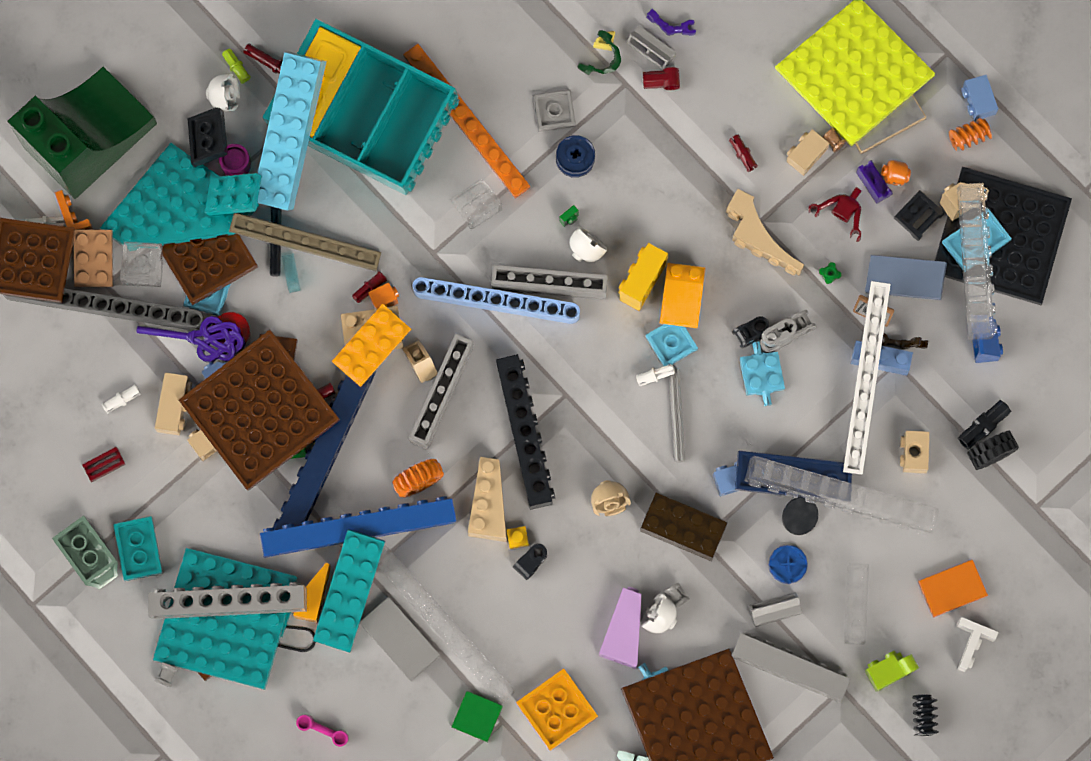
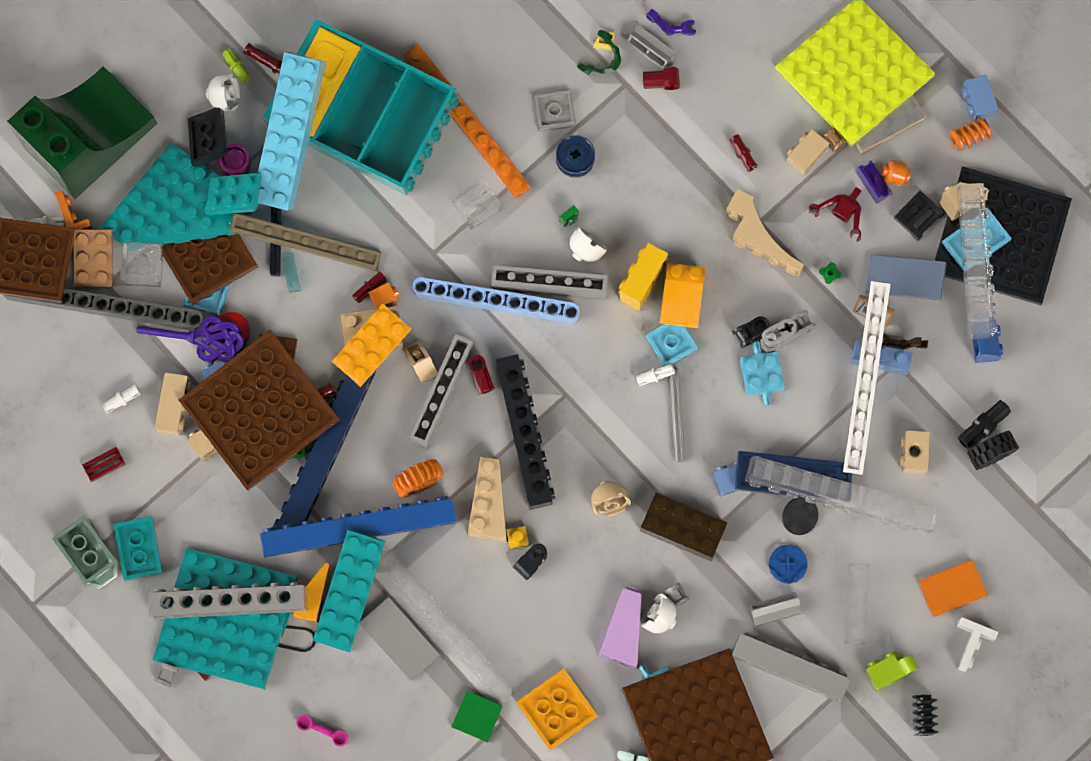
none -> dark red piece [469,355,495,395]

